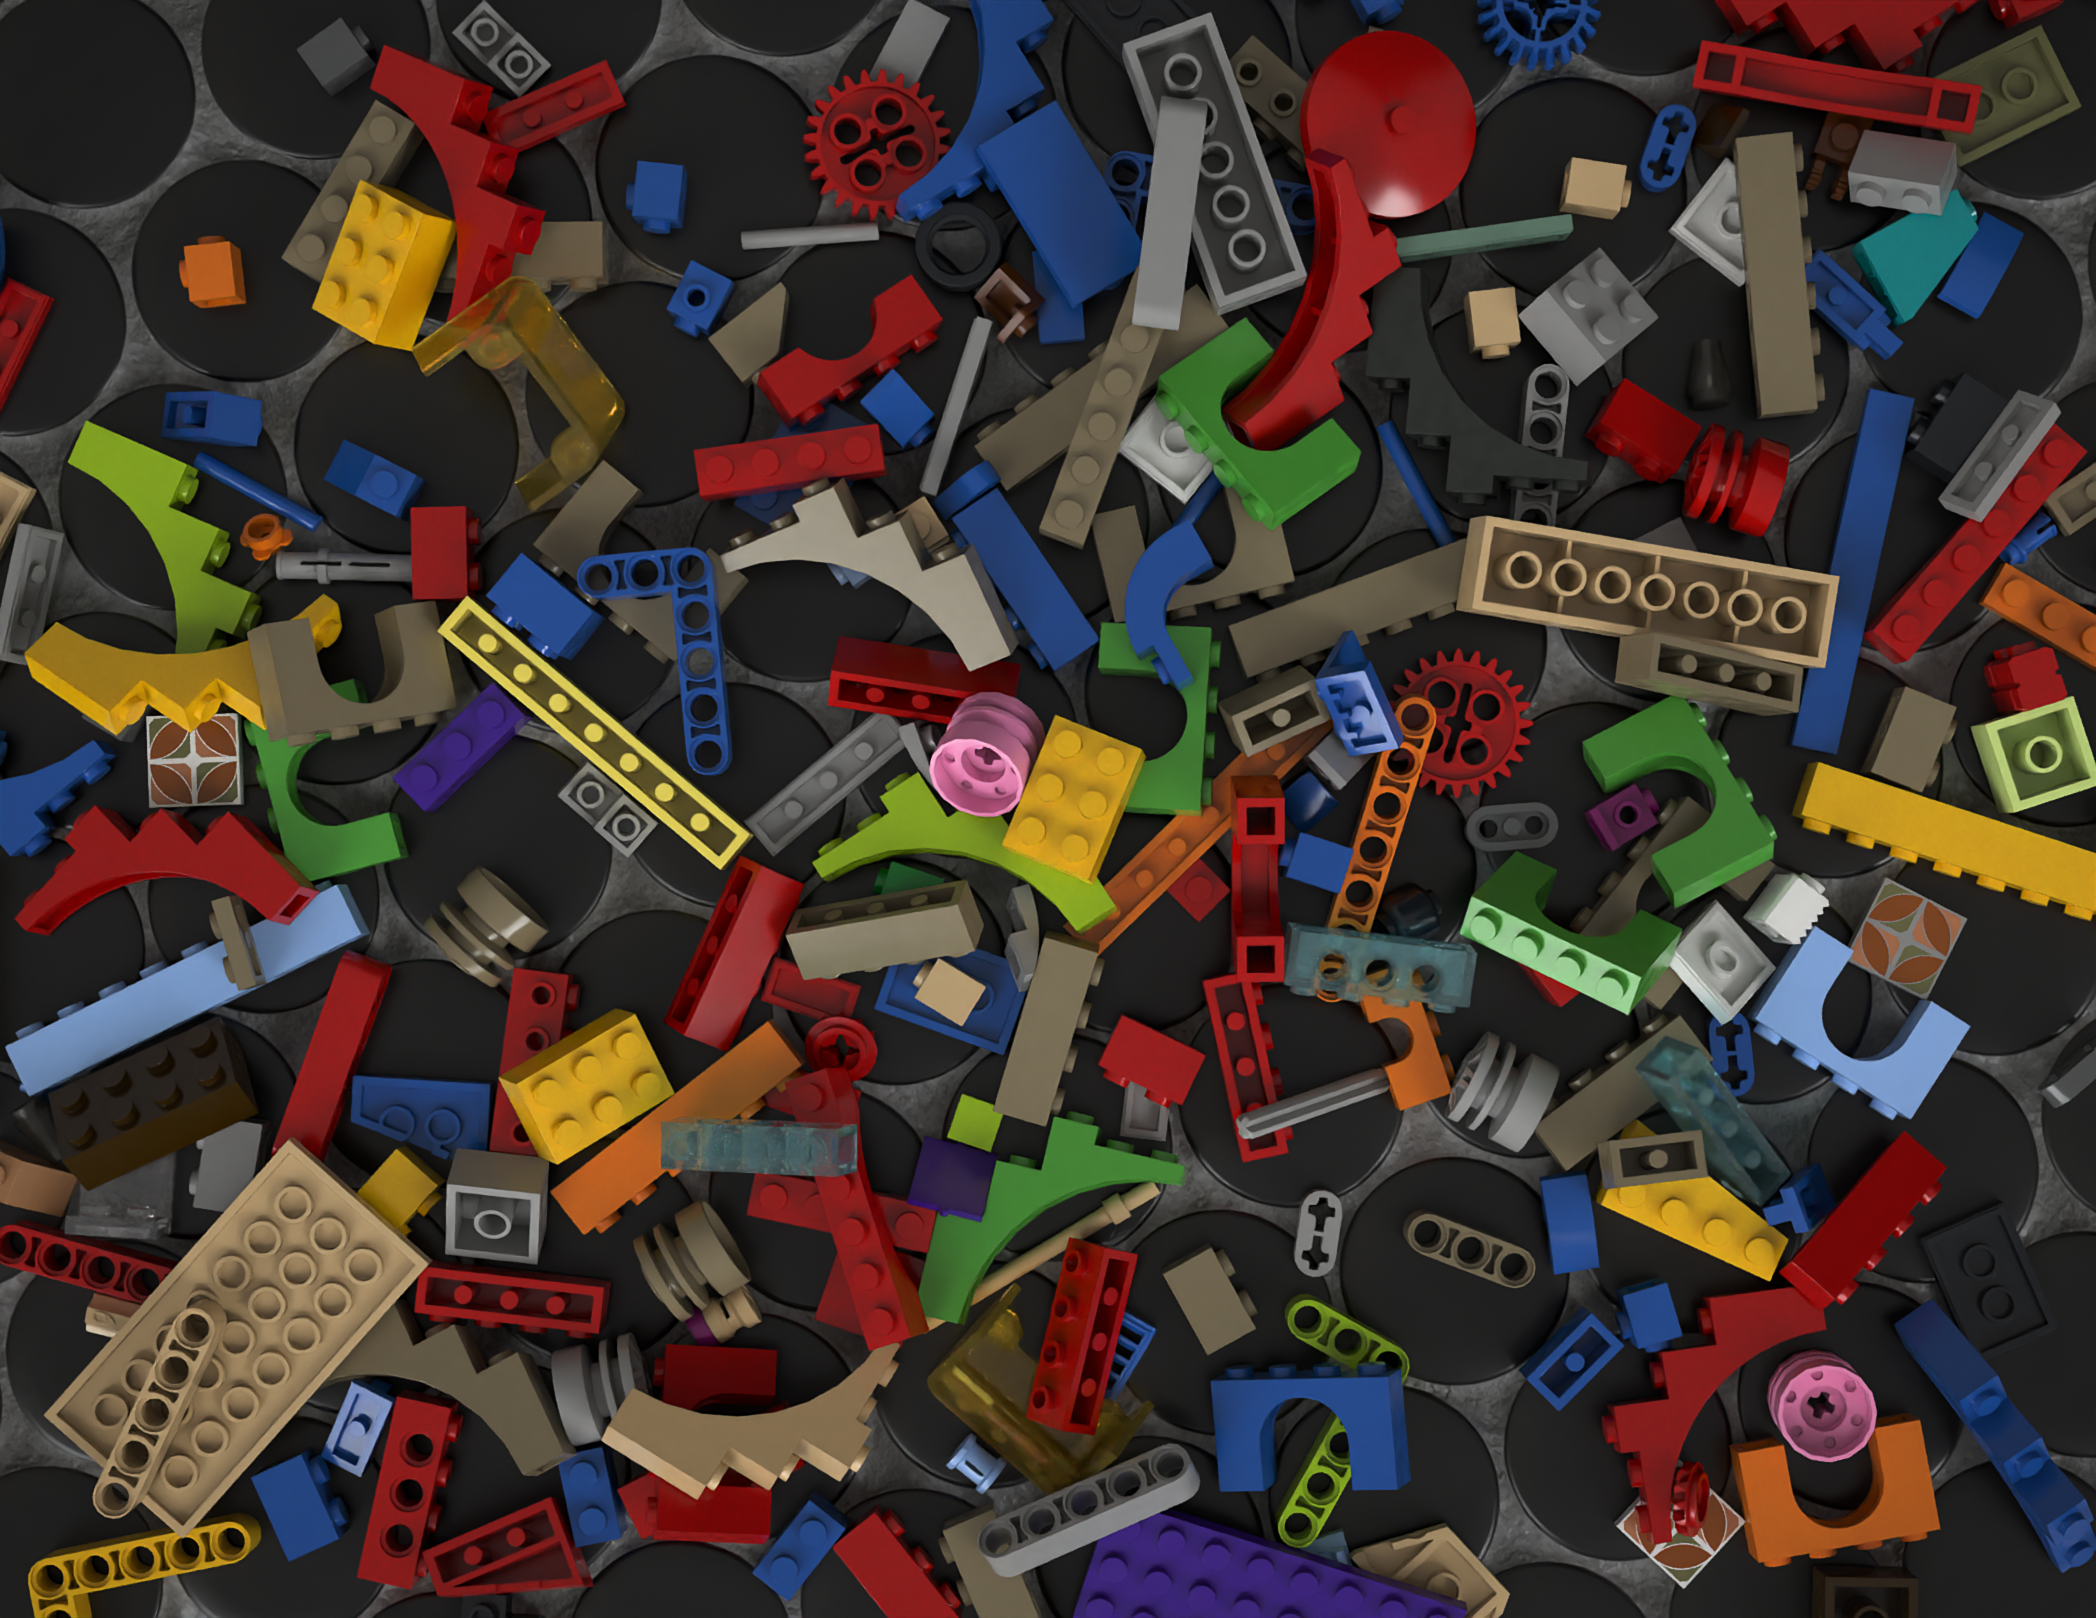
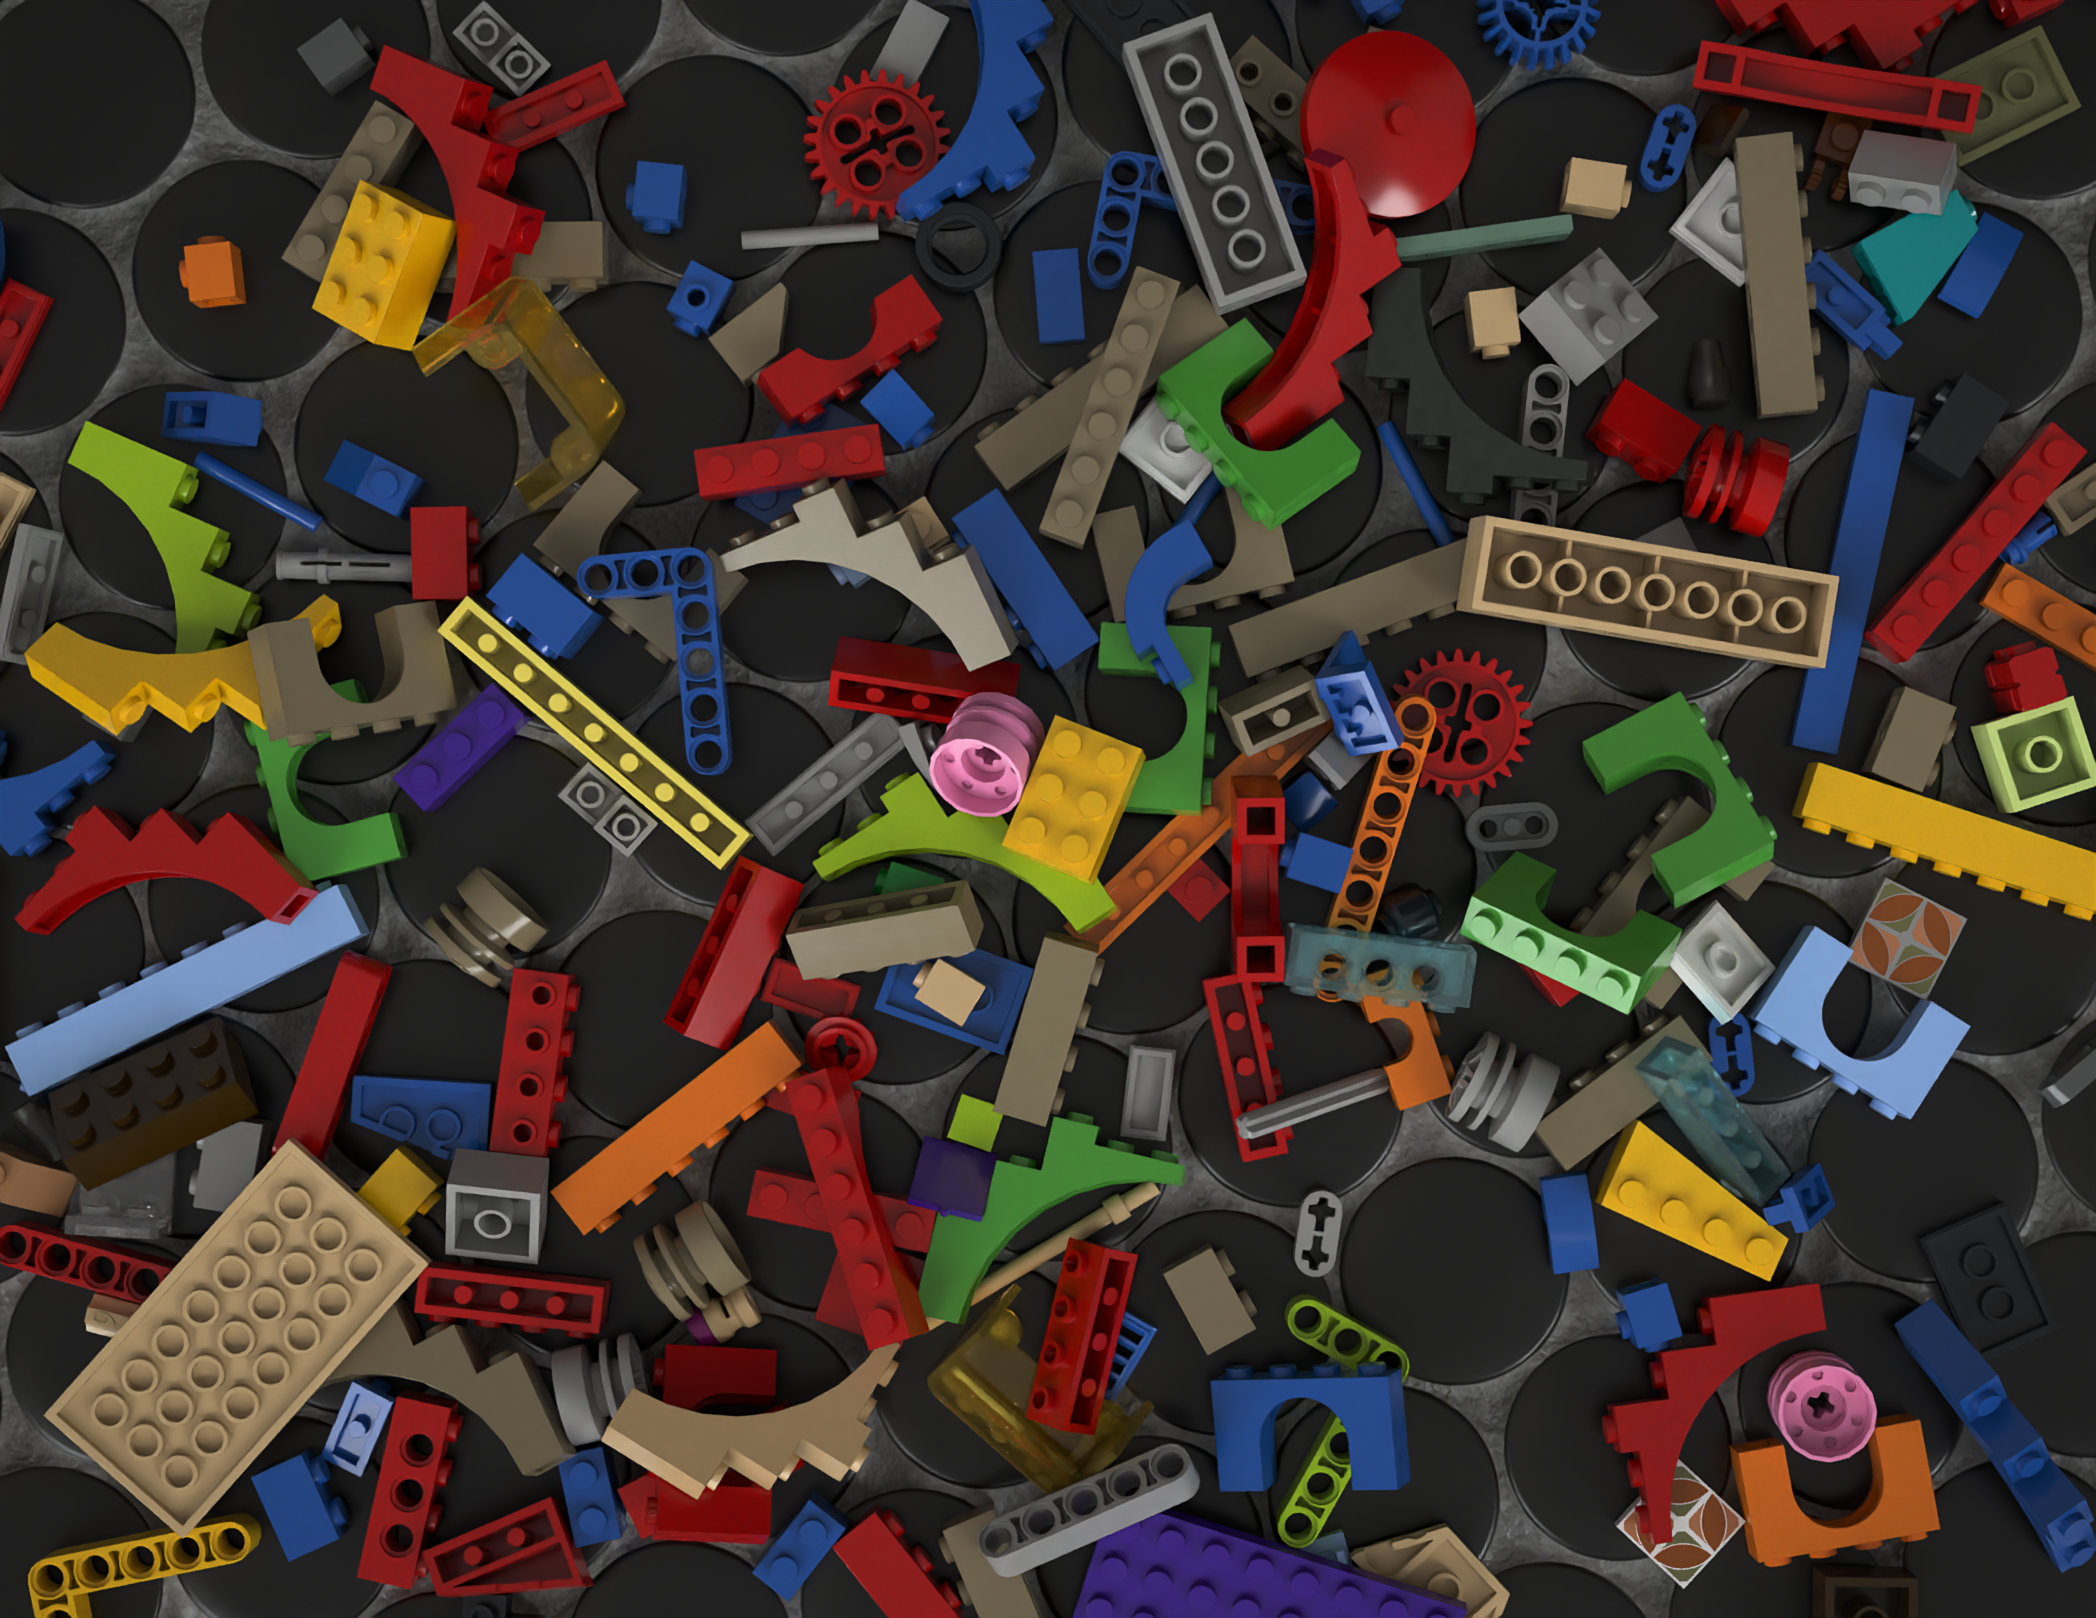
tan beam [92,1299,227,1519] -> none
tile [146,713,244,808] -> none
dark tan plate [209,895,267,991] -> none
orange plate [240,513,293,561] -> none
yellow brick [498,1008,675,1165] -> none
clear light blue brick [661,1117,857,1177] -> none
light grey tile [919,316,993,500] -> none
blue beam [932,460,1001,522] -> none
light blue bush [946,1433,1007,1494] -> none
reddish brown bracket [974,261,1045,344] -> none
blue tile [976,100,1142,308] -> none
light grey slope [1004,884,1039,992] -> none
red brick [1098,1013,1206,1108] -> none
light grey beam [1132,96,1208,331] -> none
dark tan beam [1403,1209,1535,1288] -> none
blue brick [1518,1306,1624,1411] -> none
magenta brick [1582,784,1660,851] -> none
dark tan brick [1597,1130,1708,1189] -> none
dark tan brick [1615,632,1803,716] -> none
red gear [1672,1461,1710,1537] -> none
white brick [1743,872,1829,945] -> none
red brick [1779,1131,1947,1310] -> none
light grey plate [1938,390,2061,522] -> none

